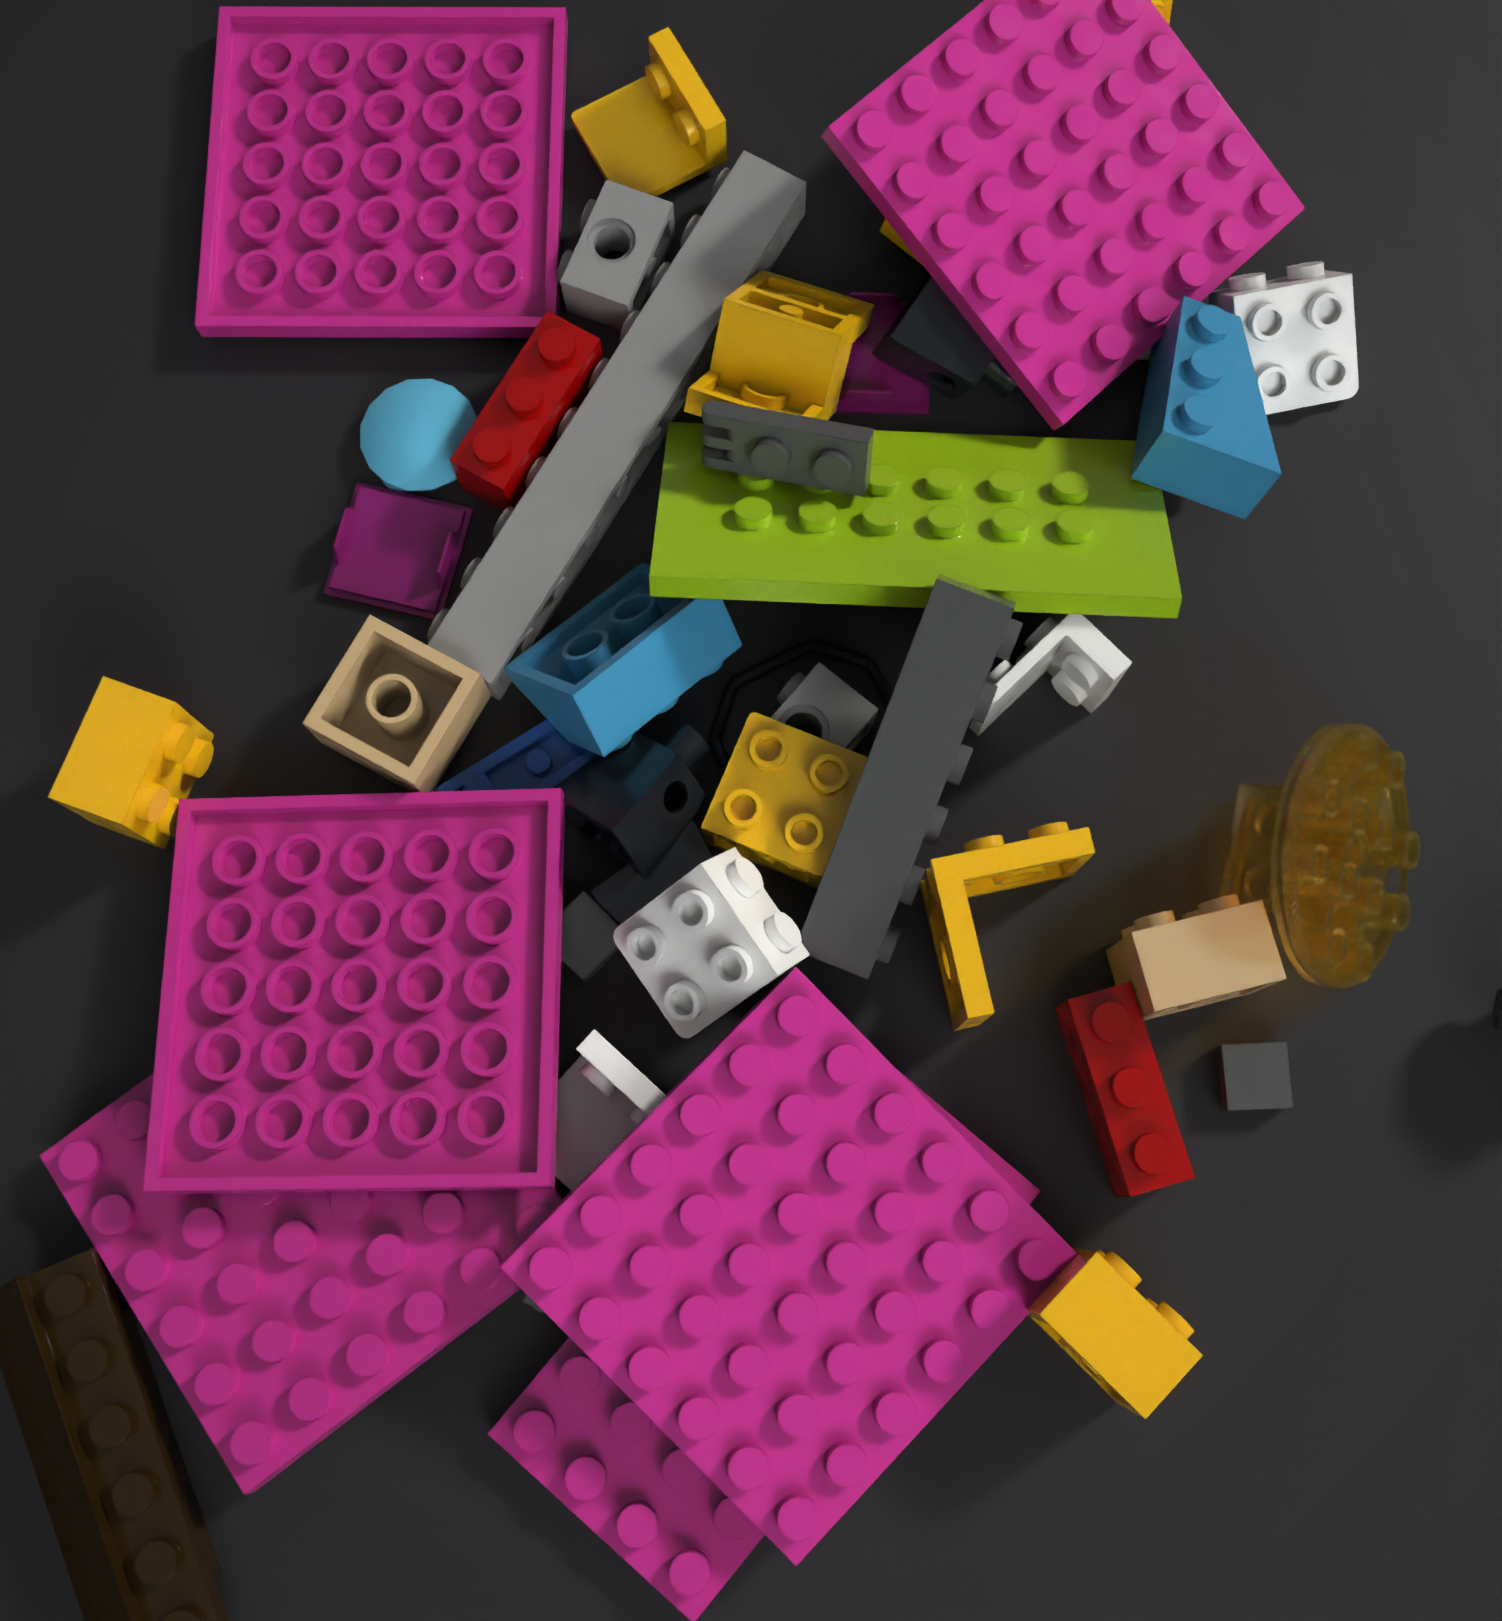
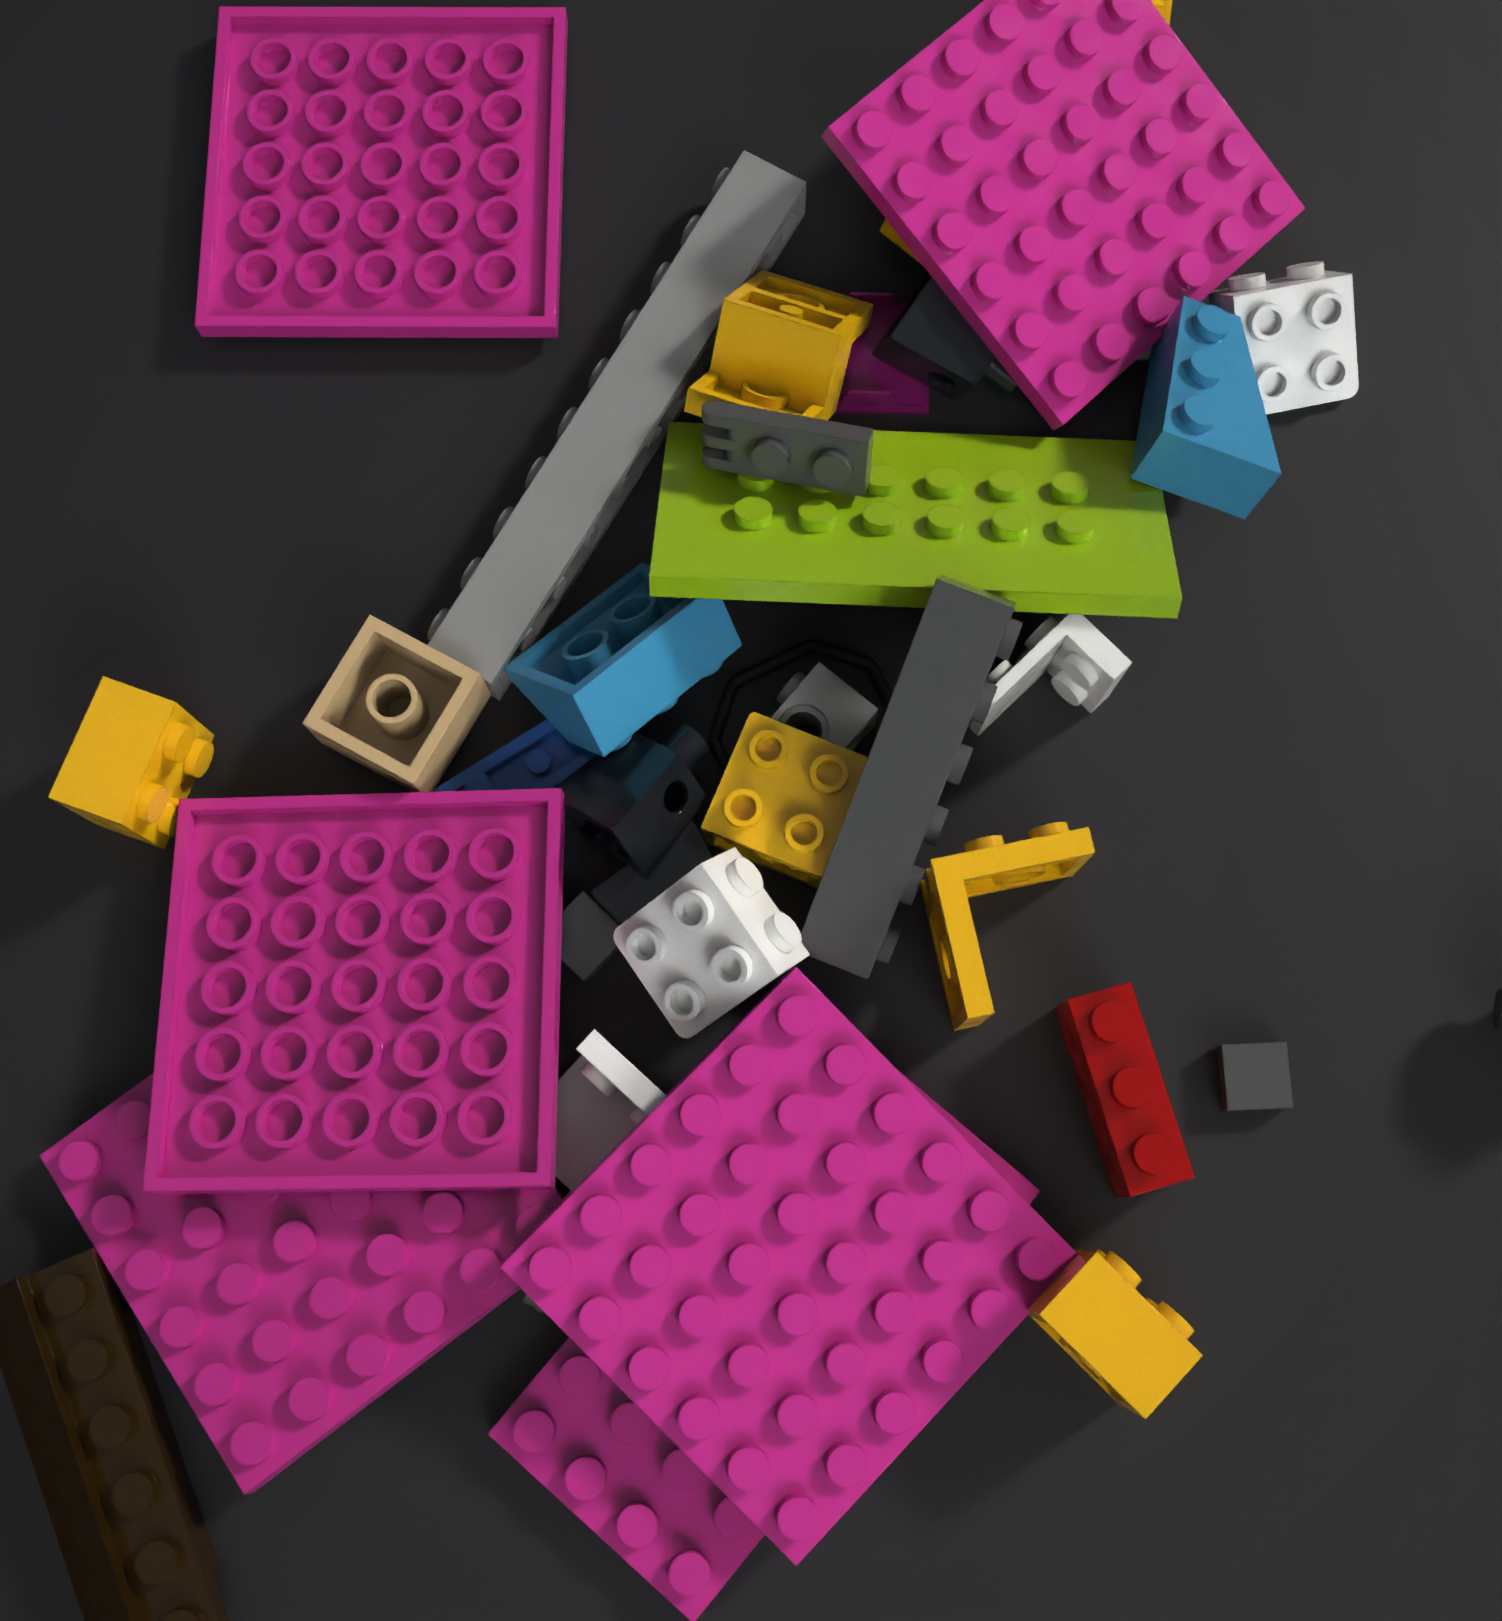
magenta piece [323,482,474,621] -> none
medium azure dish [360,379,477,492] -> none
red brick [450,310,603,511] -> none
light grey brick [557,179,676,330] -> none
yellow bracket [571,27,728,197] -> none
tan brick [1106,894,1287,1021] -> none
clear yellow bracket [1219,723,1421,989] -> none

